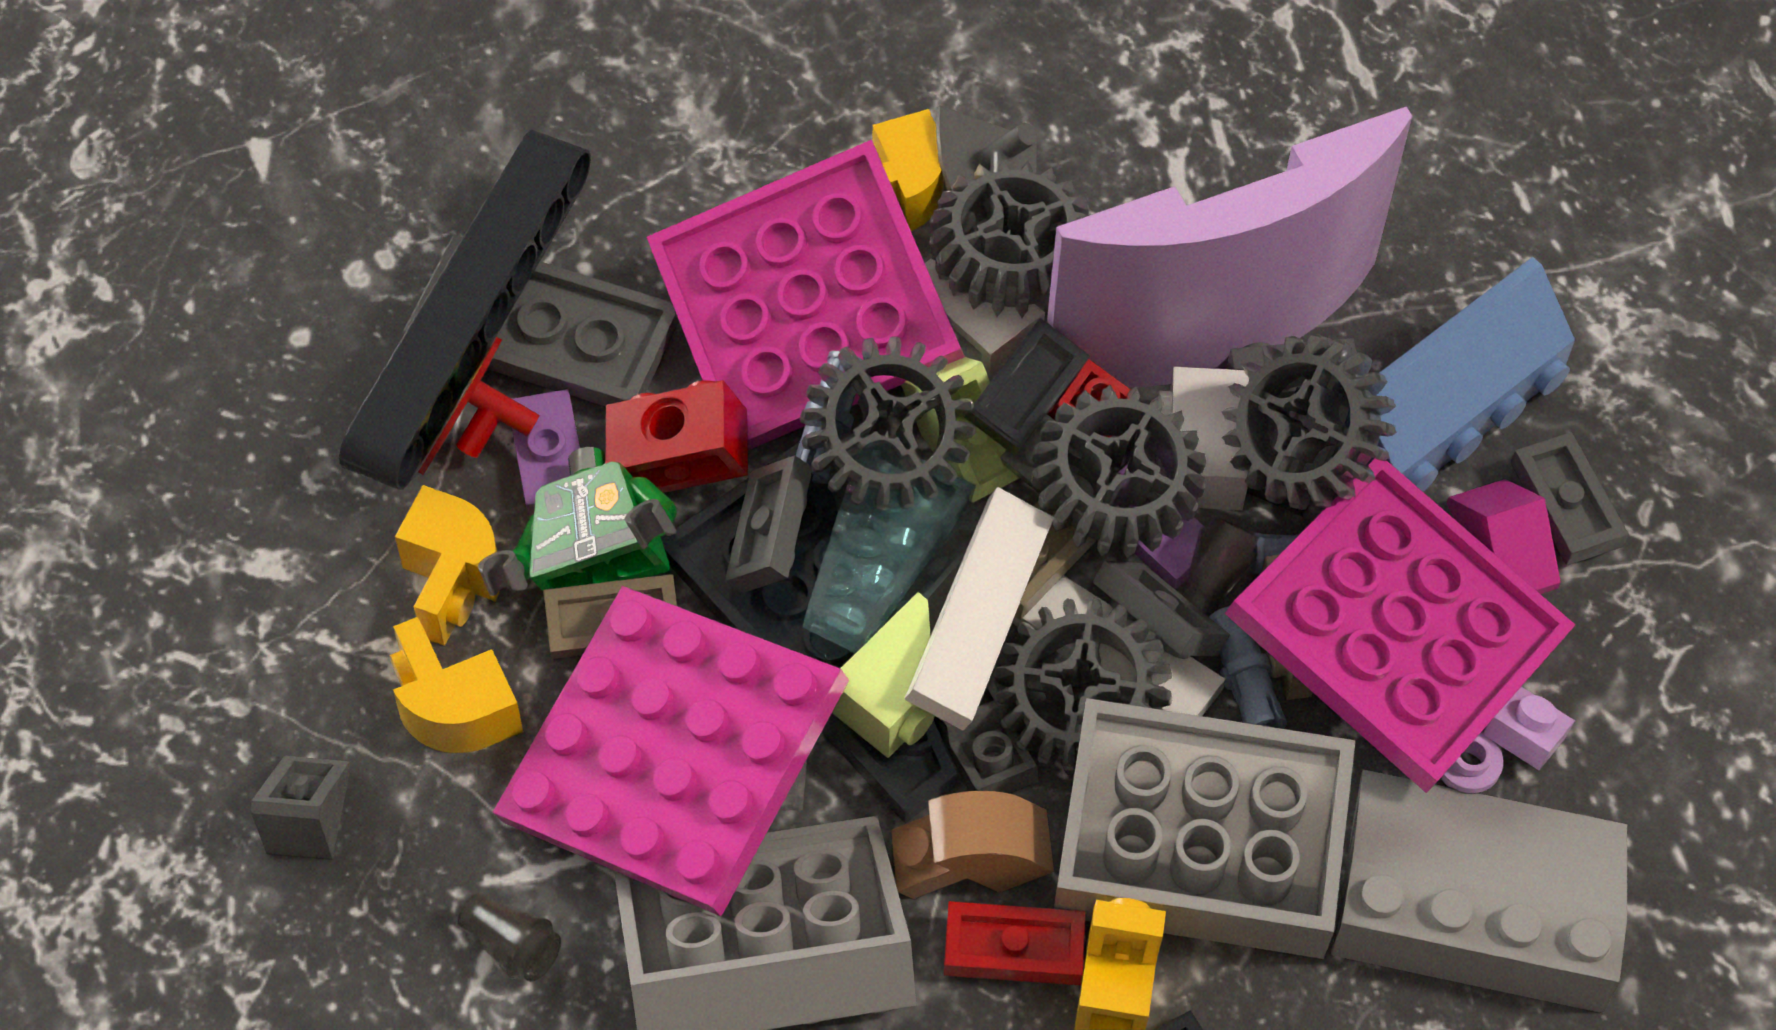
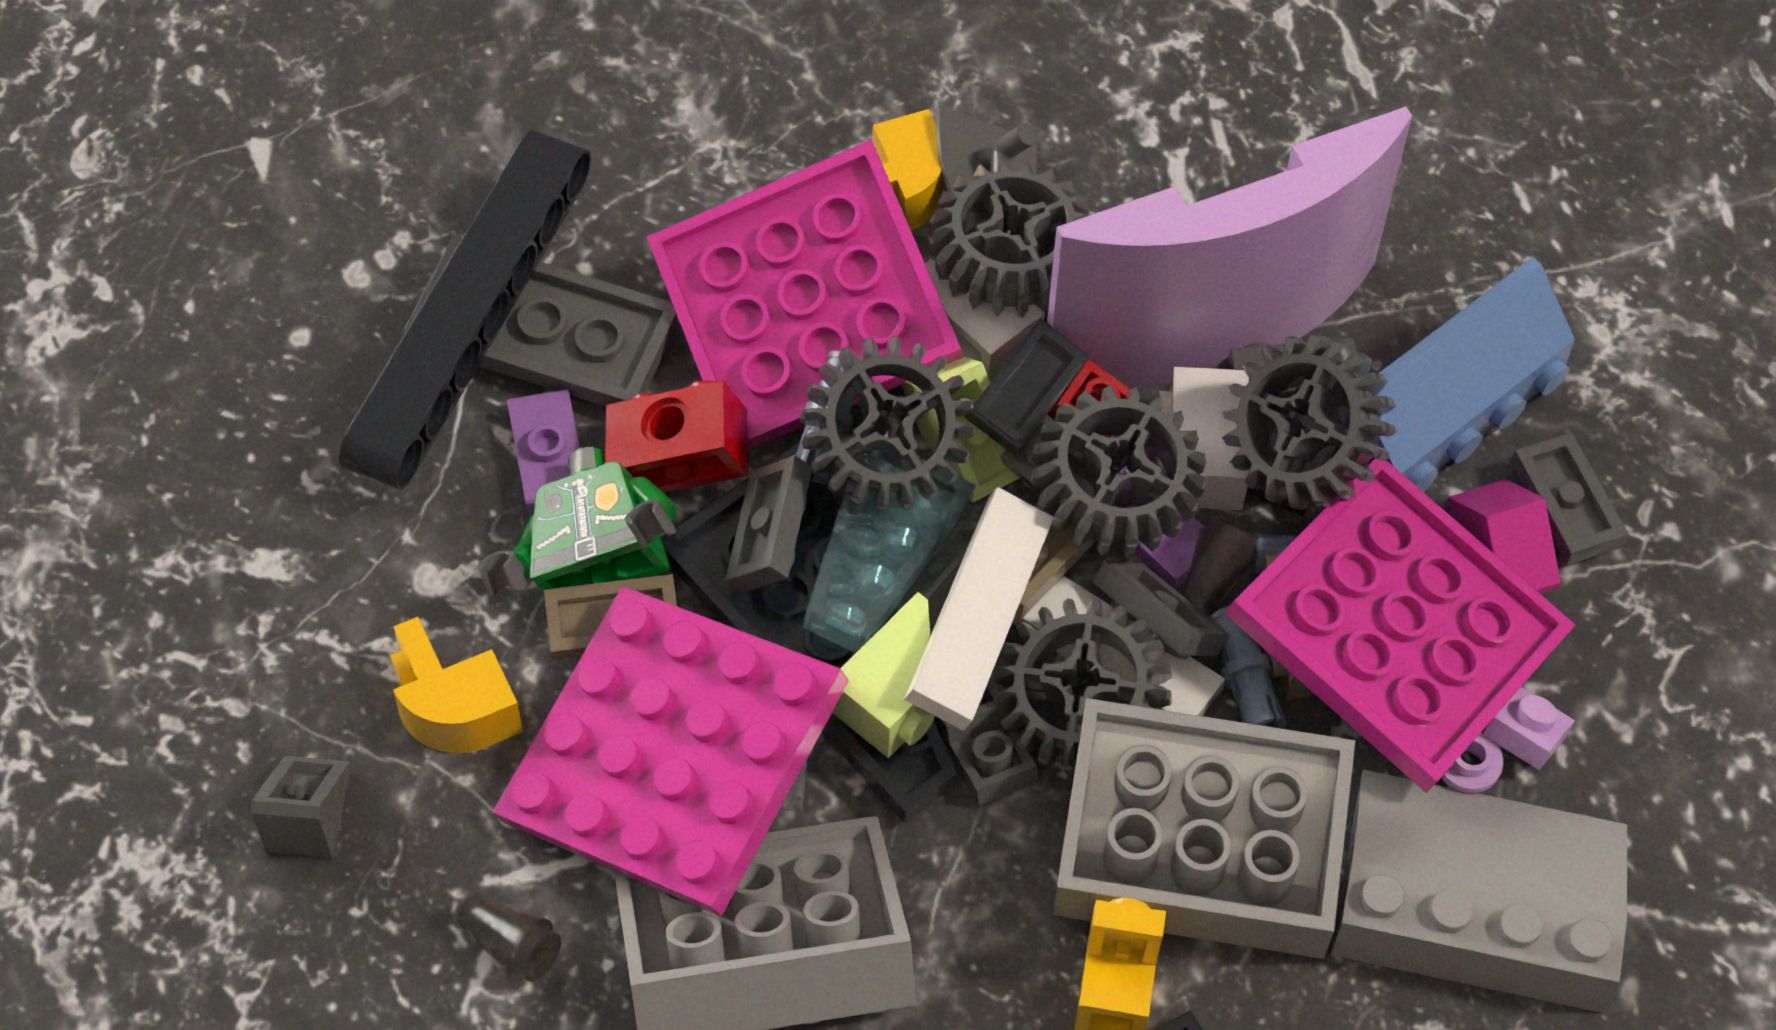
yellow brick [395,485,499,646] -> none
red shield [418,337,540,475] -> none
medium nougat brick [891,791,1054,899] -> none
red plate [944,901,1085,985] -> none

